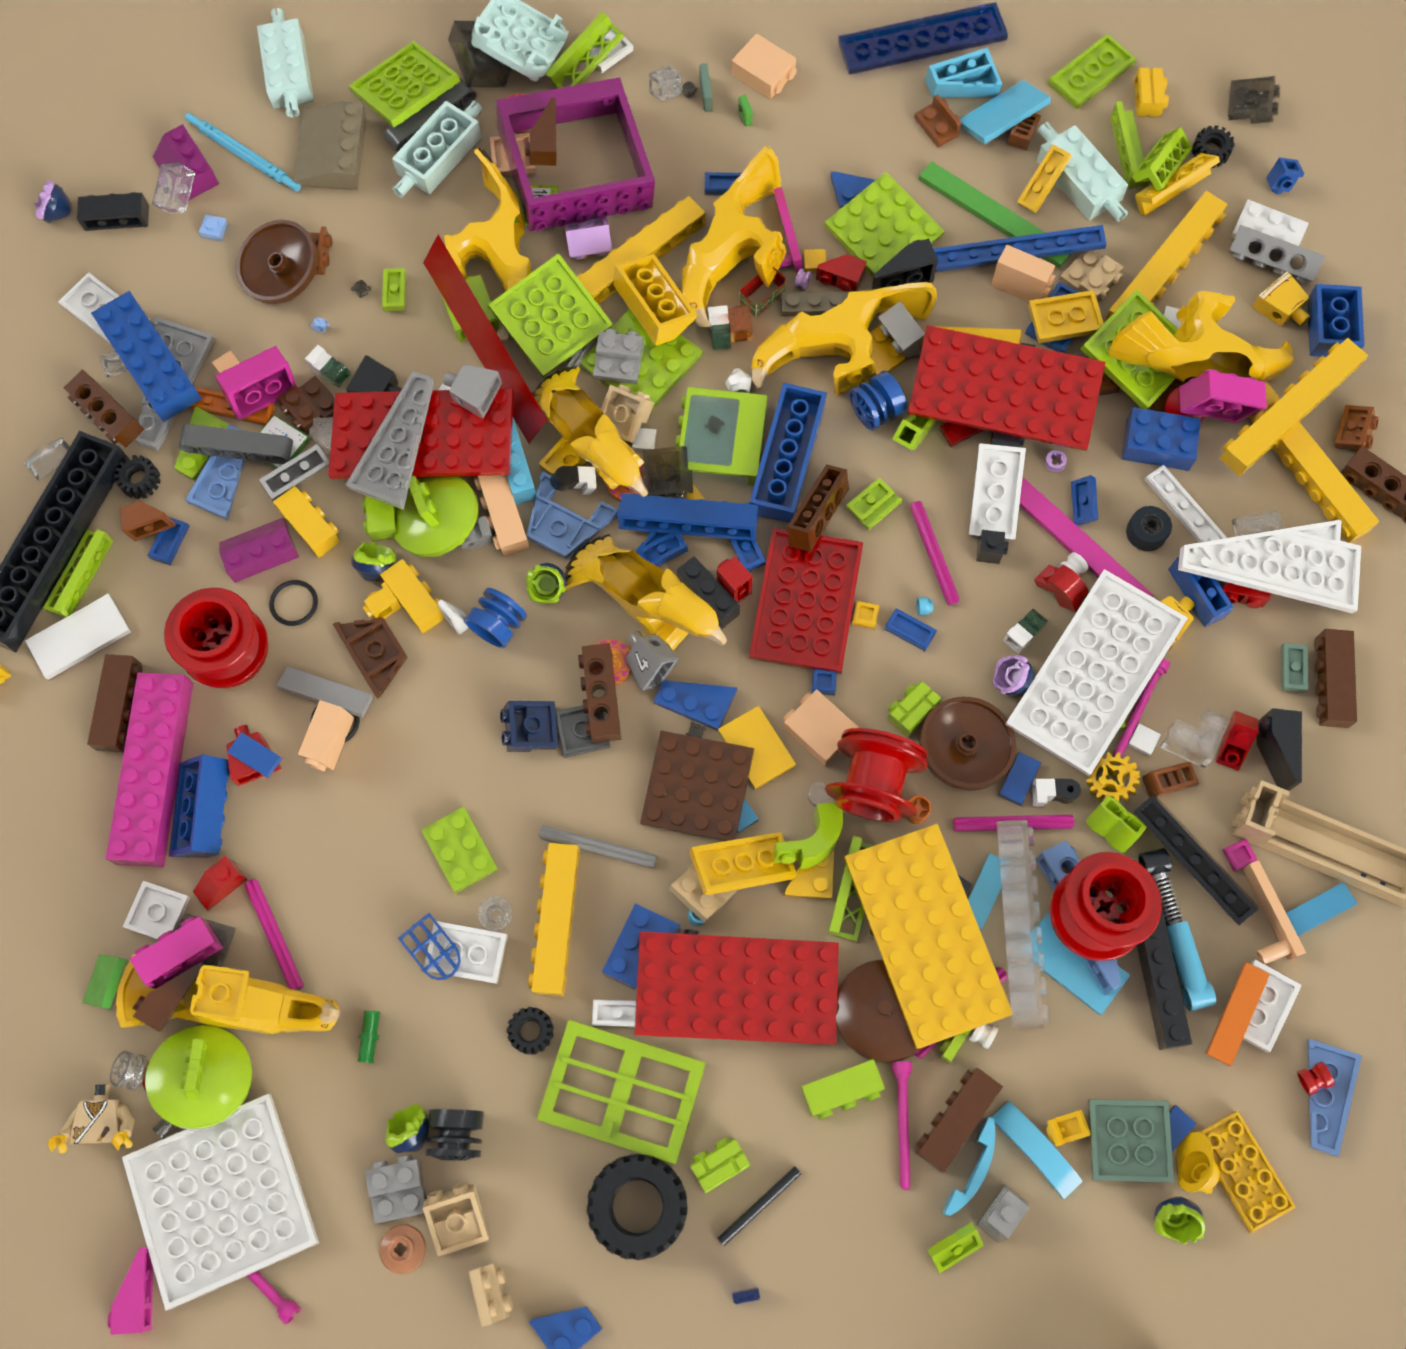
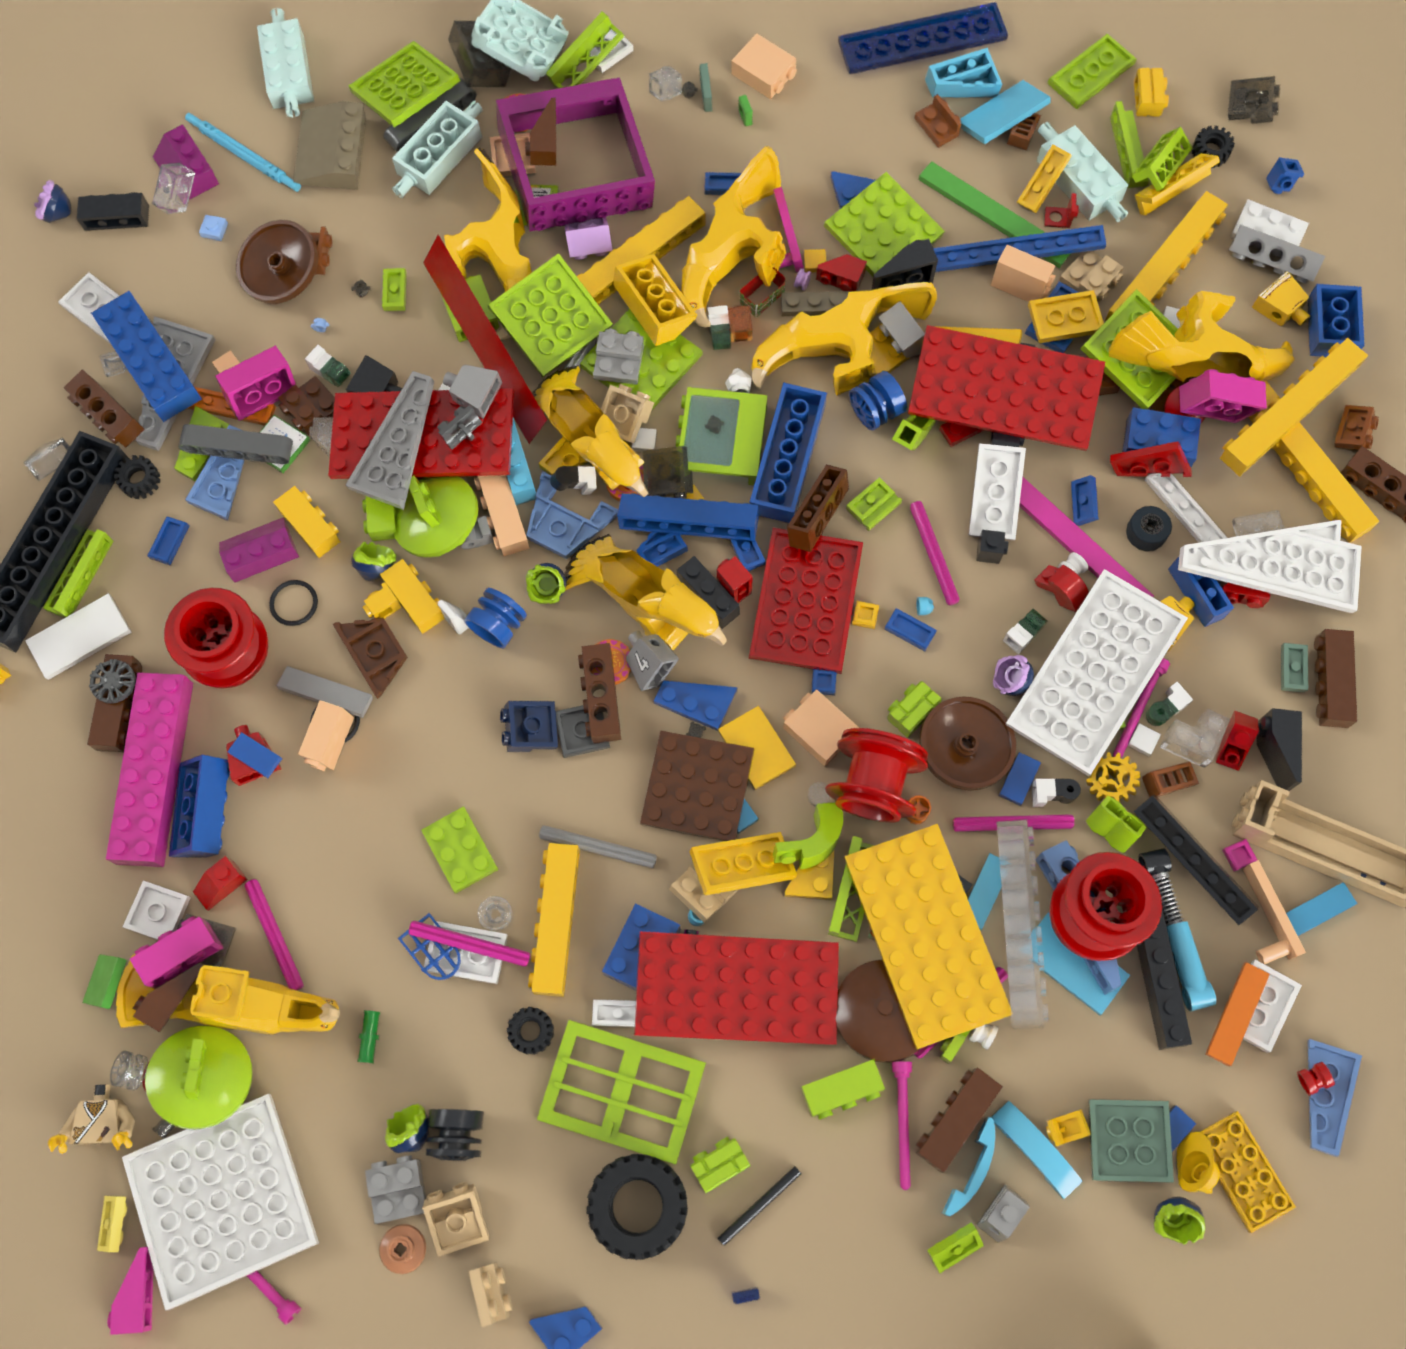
dark orange slope [120,501,176,541] -> none
light grey brick [259,444,329,501] -> none
lavender bush [1045,450,1067,473] -> none
none -> dark grey wheel [89,659,136,704]
none -> light yellow plate [97,1196,127,1252]
none -> dark pink axle [409,921,530,967]
none -> dark grey hips [437,405,483,449]
none -> red bracket [1044,193,1079,228]
none -> red wing [1110,441,1192,477]
none -> leg [1146,682,1193,726]

